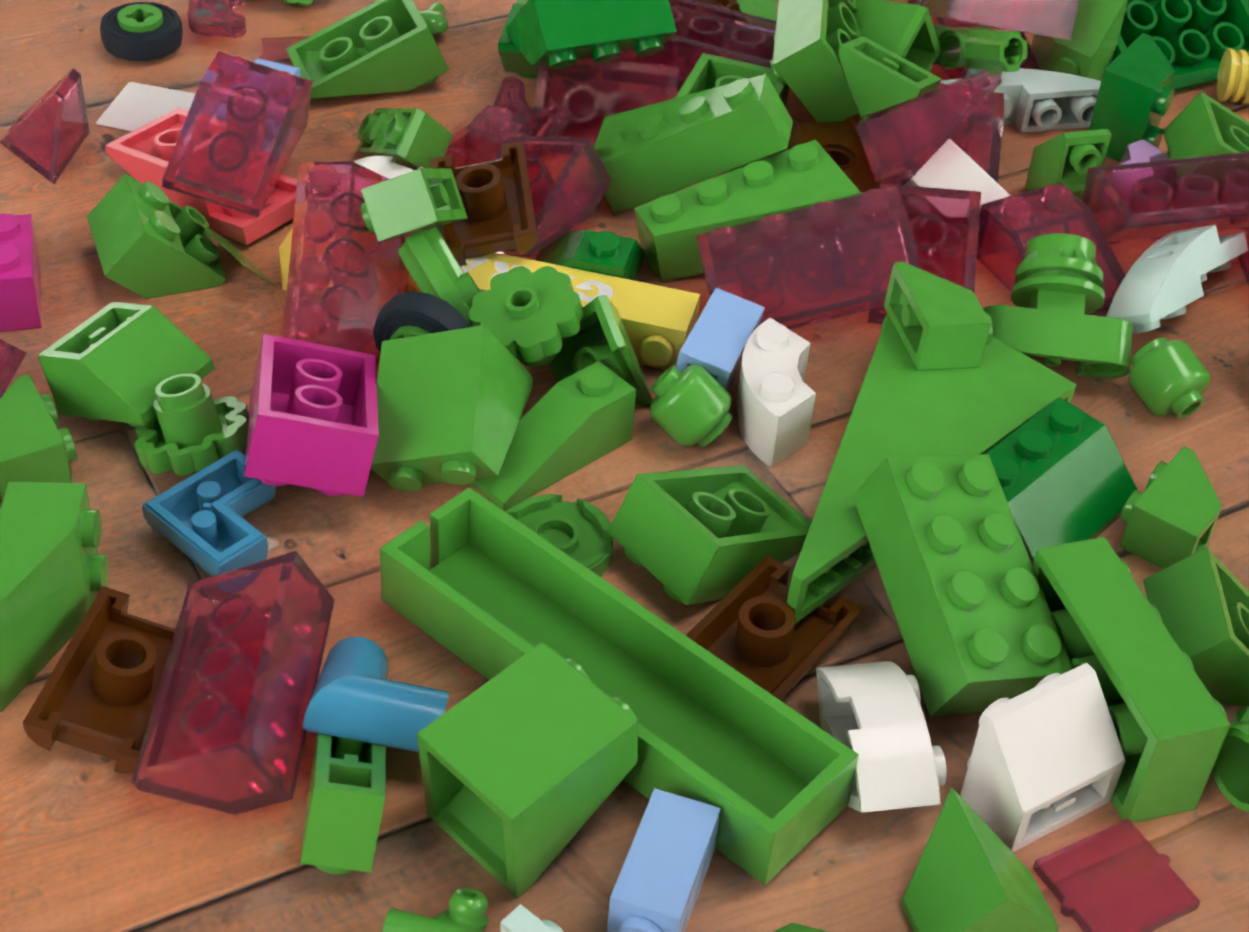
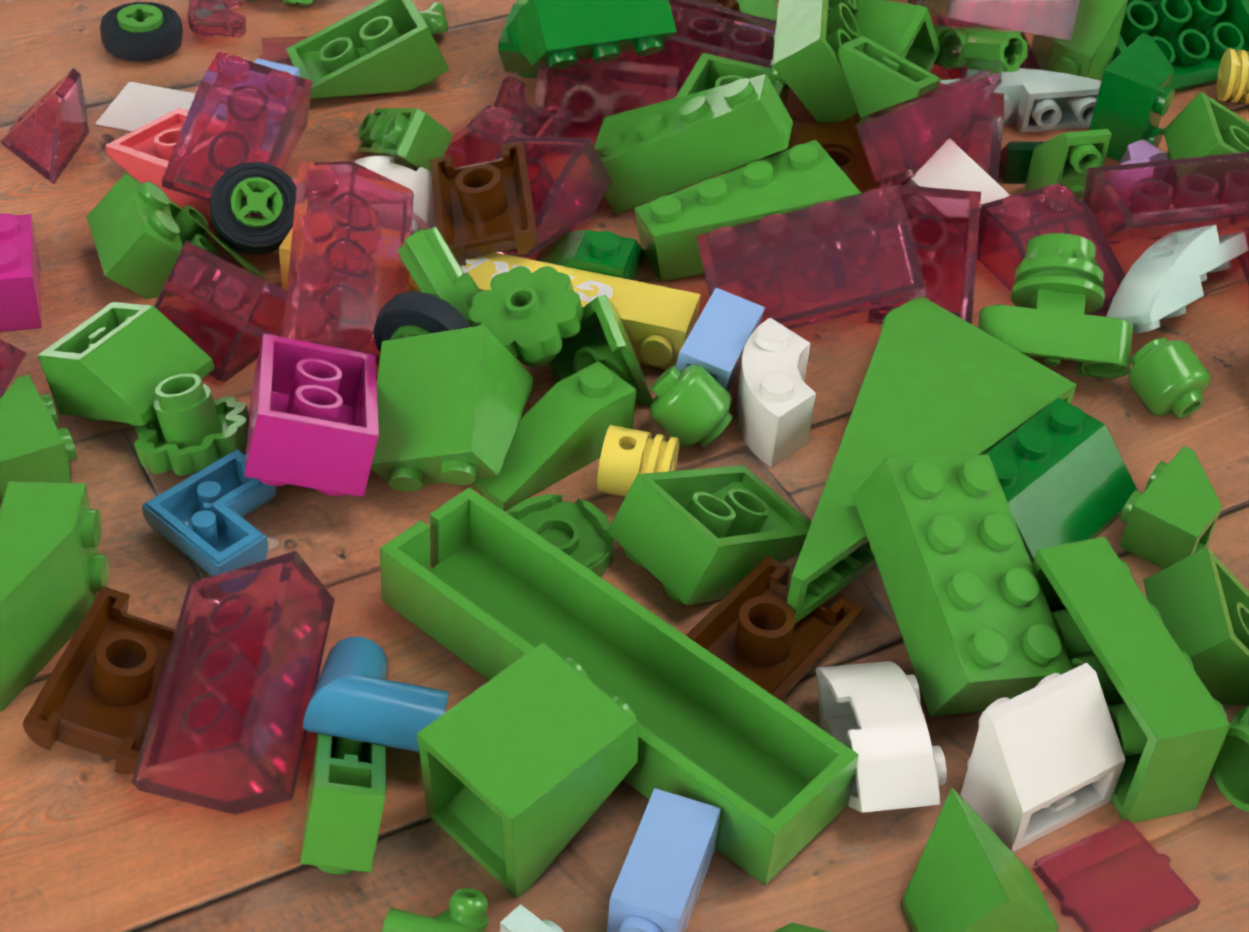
bright green slope [361,168,468,242] -> none
bright green slope [884,262,993,370] -> none
none -> clear pink slope [154,241,301,382]
none -> black wheel [209,162,303,255]
none -> light yellow piece [597,425,679,497]
none -> dark green slope [995,141,1044,184]

